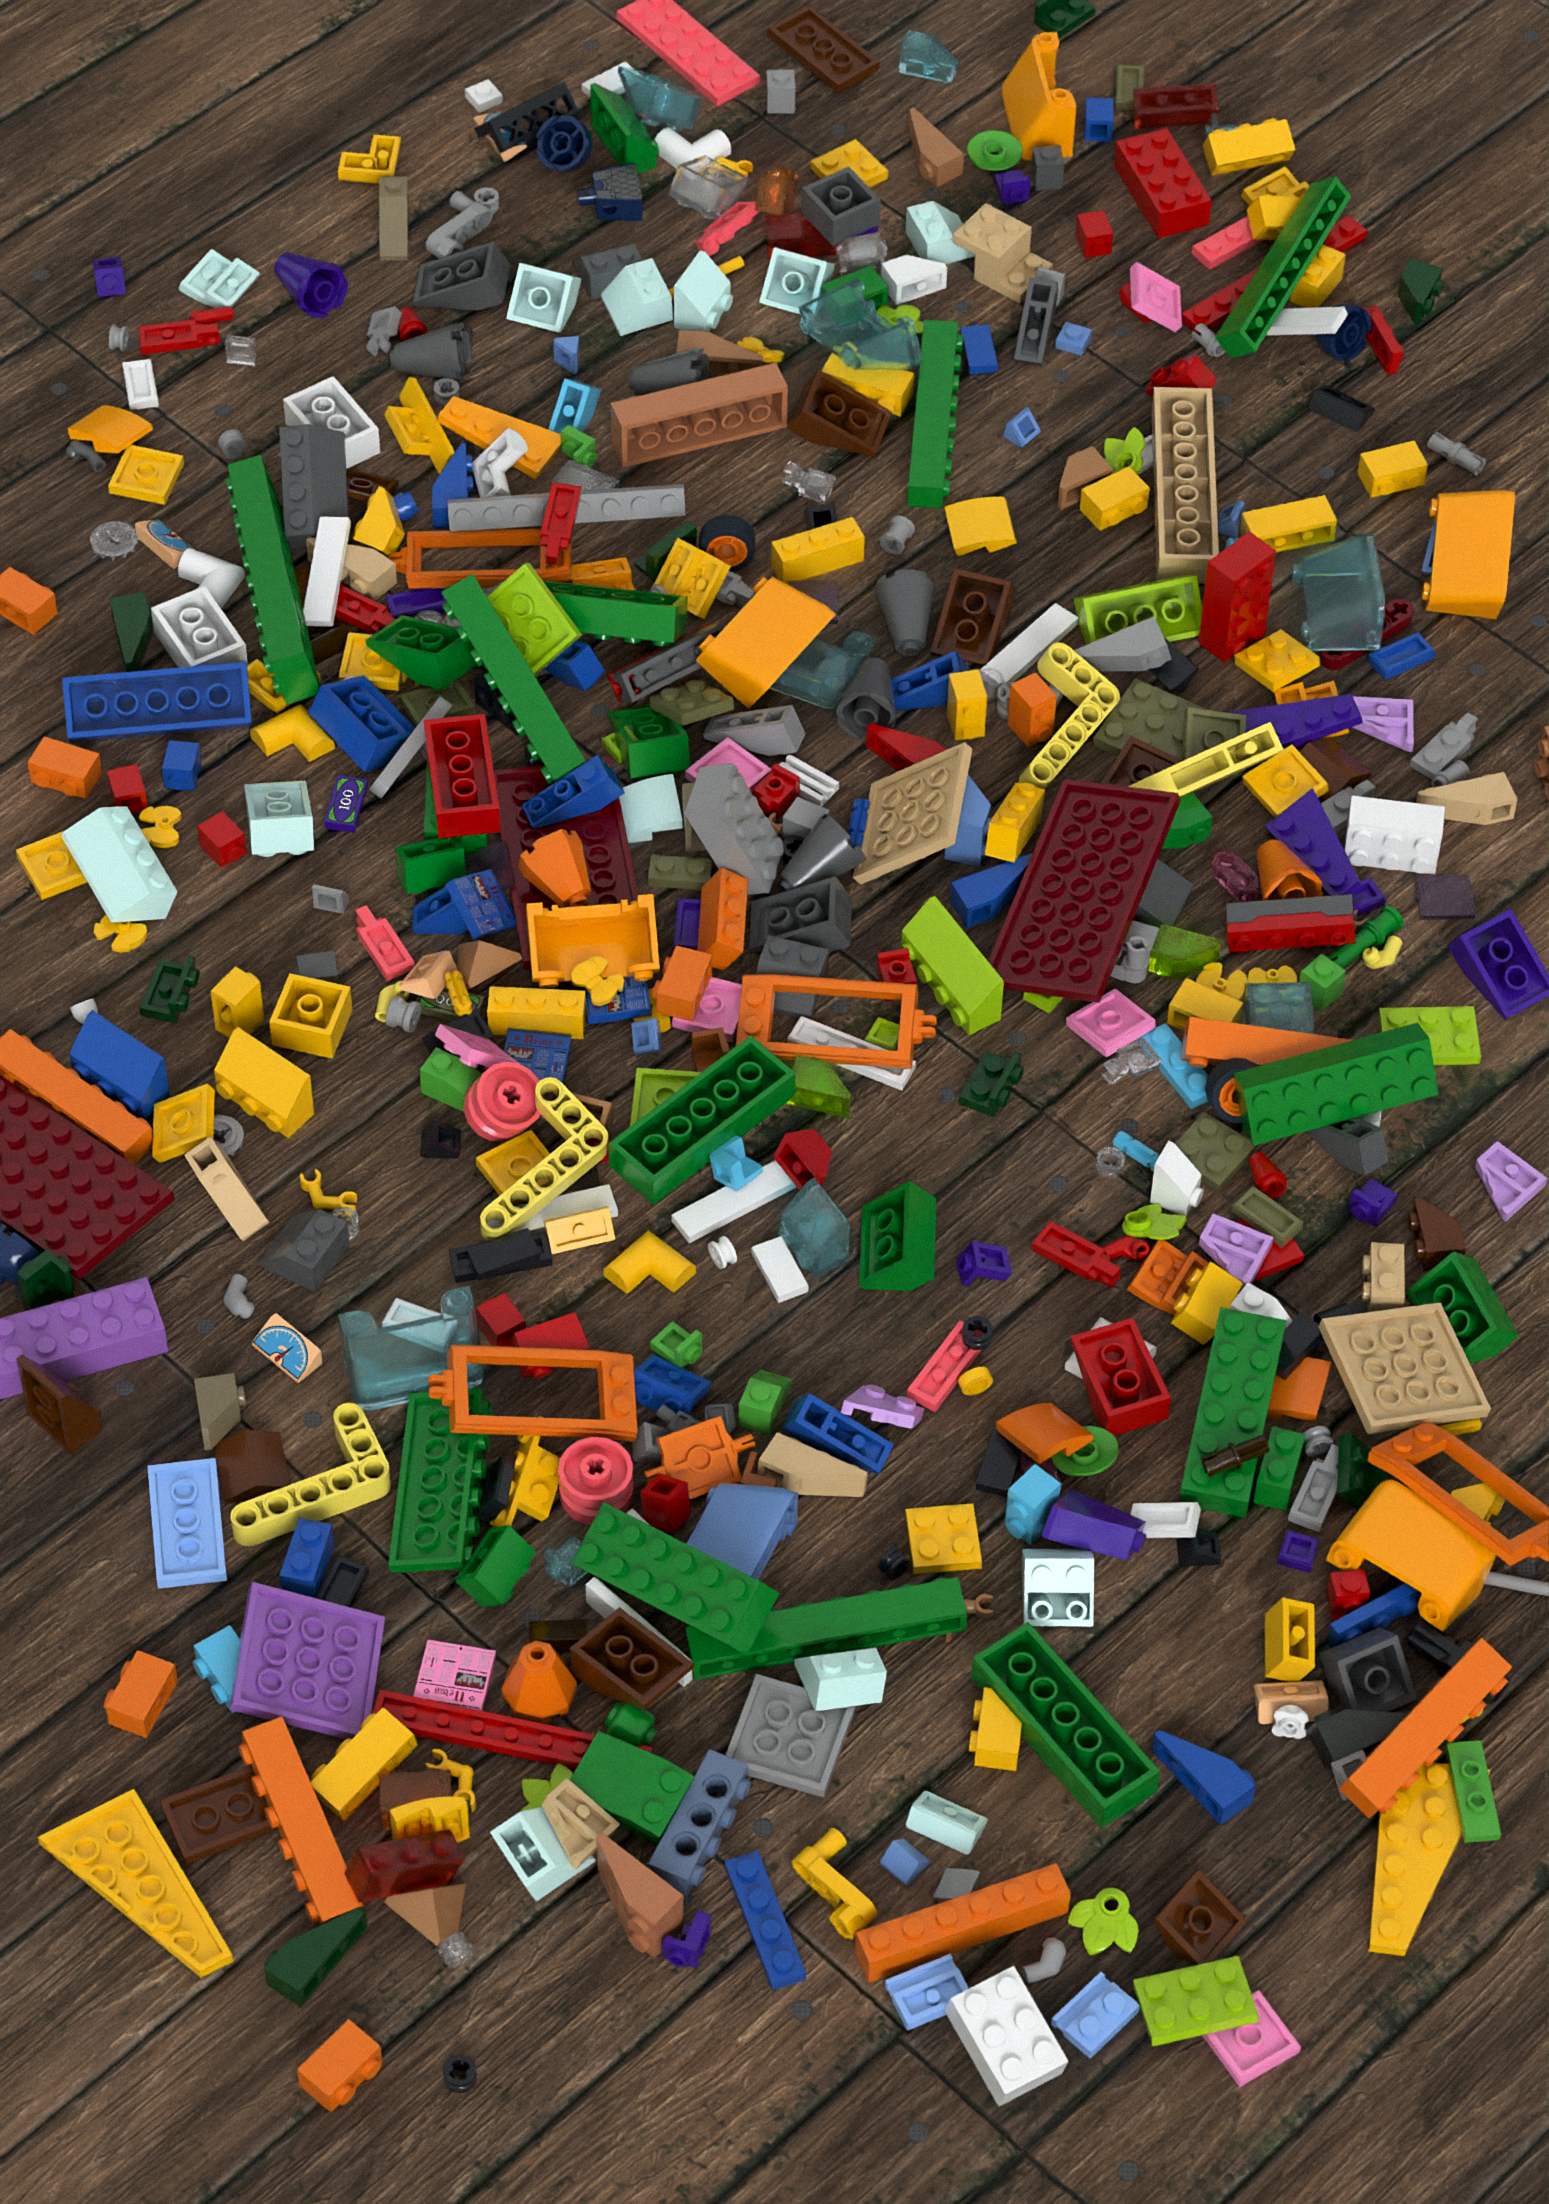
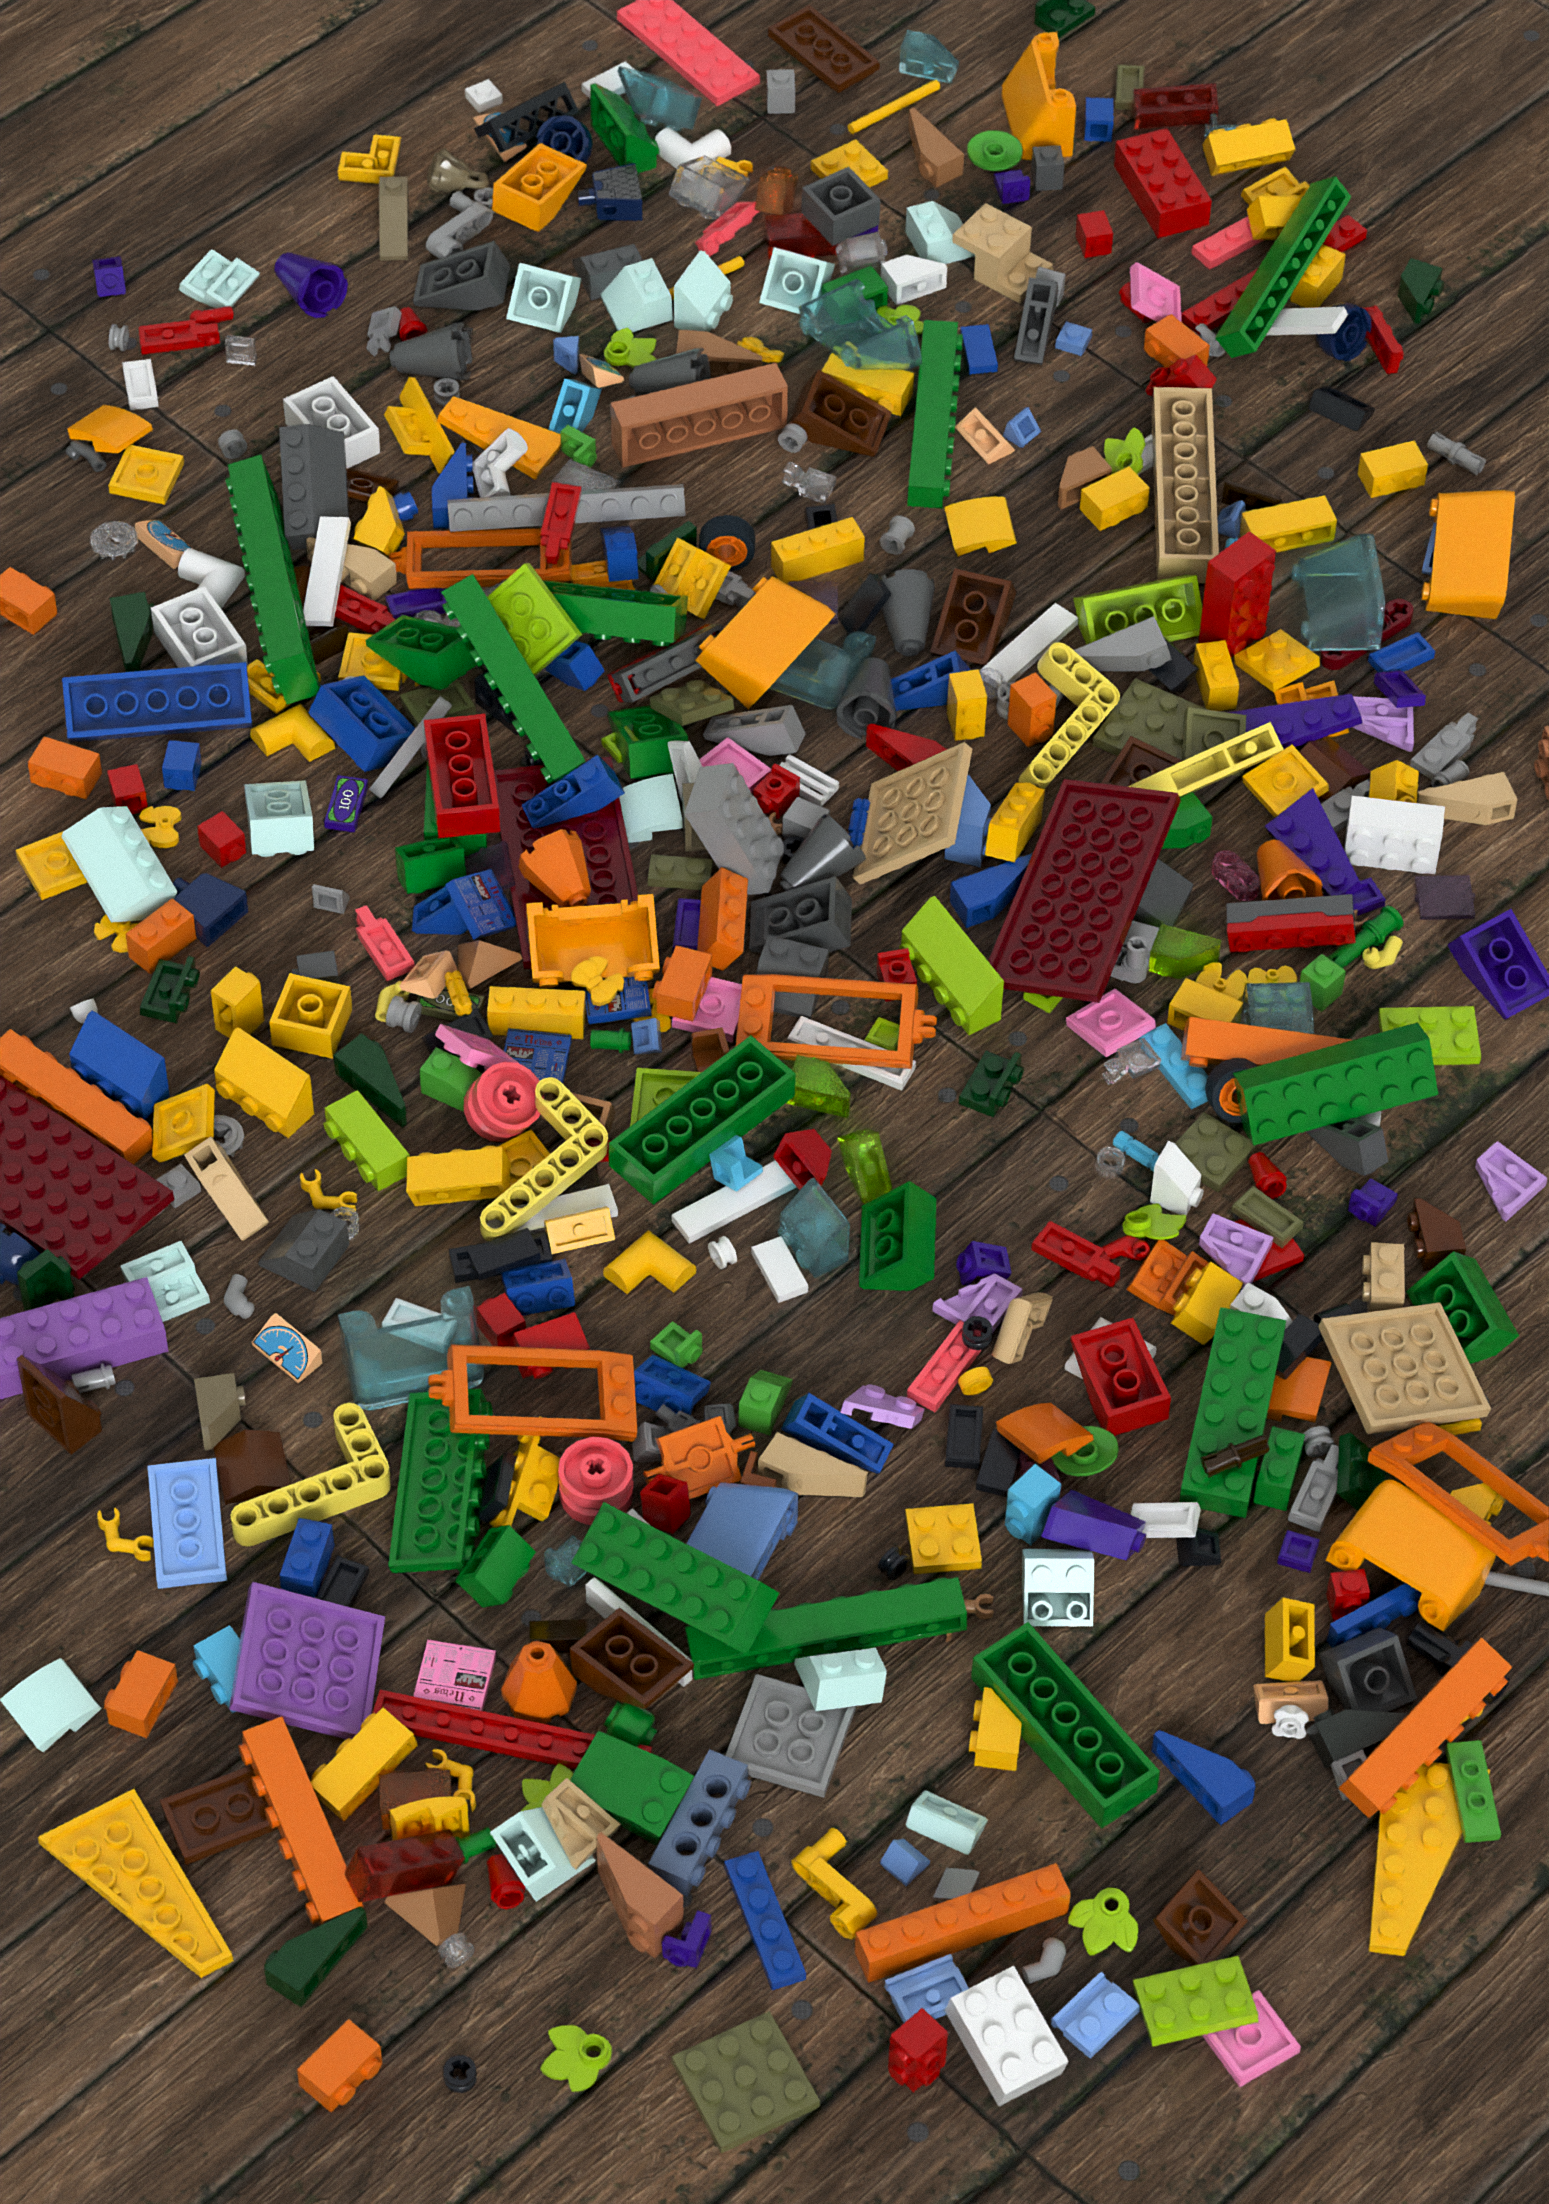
black slope [420,1120,461,1159] -> none
none -> light aqua slope [0,1658,102,1752]
none -> light grey pin [71,1363,116,1394]
none -> yellow arm [97,1508,154,1561]
none -> light aqua slope [120,1241,210,1322]
none -> orange brick [126,898,197,974]
none -> light grey plate [156,1164,201,1216]
none -> dark blue torso [173,873,248,947]
none -> lime brick [323,1090,410,1192]
none -> dark green slope [334,1033,407,1128]
none -> yellow brick [406,1146,510,1206]
none -> dark tan piece [427,148,490,194]
none -> green pin [448,1827,496,1864]
none -> red cone [486,1854,525,1909]
none -> light orange slope [492,143,587,232]
none -> blue bracket [501,1259,575,1316]
none -> lime plate [541,2025,612,2092]
none -> light nougat slope [579,354,624,388]
none -> green pin [590,1028,631,1054]
none -> blue slope [600,525,639,582]
none -> lime plate [604,328,657,368]
none -> white slope [668,741,702,801]
none -> olive plate [671,2011,820,2153]
none -> light grey bush [778,423,807,453]
none -> black tile [838,573,891,639]
none -> clear neon green slope [838,1128,893,1204]
none -> yellow bar [848,79,940,134]
none -> red brick [888,2008,948,2092]
none -> lavender wing [933,1273,1022,1333]
none -> black tile [945,1404,983,1469]
none -> light nougat slope [955,407,1015,464]
none -> tan brick [991,1292,1053,1364]
none -> orange brick [1144,314,1210,367]
none -> yellow brick [1194,640,1239,711]
none -> dark brown slope [1222,479,1283,511]
none -> yellow slope [1369,760,1419,803]
none -> dark purple tile [1374,670,1426,708]

